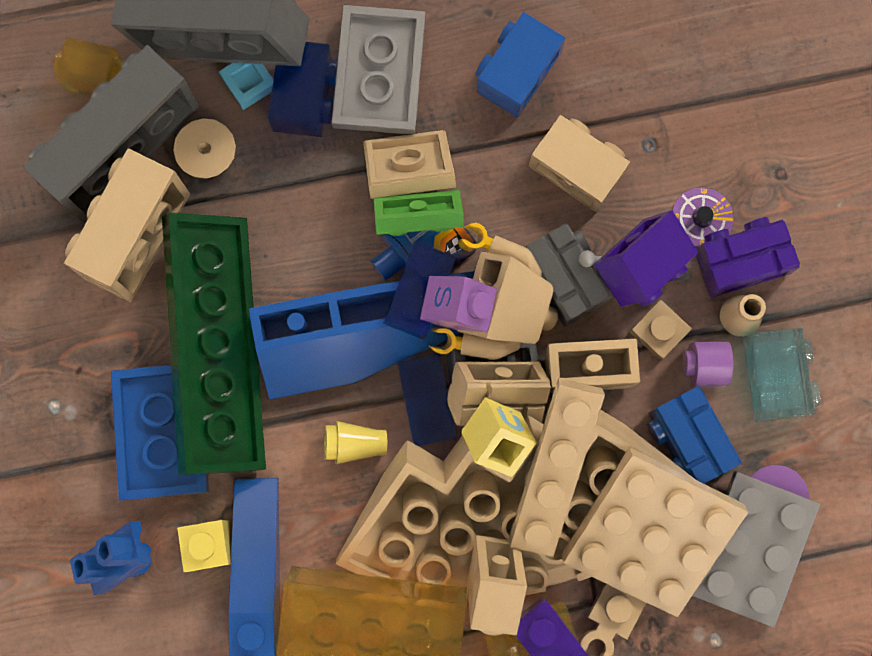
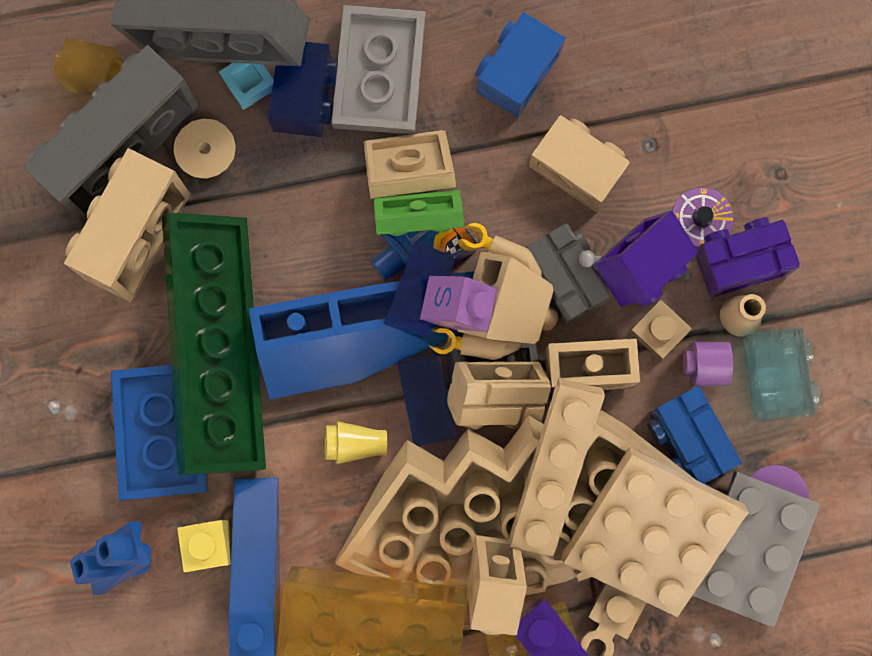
light yellow brick [461,397,537,477] -> none

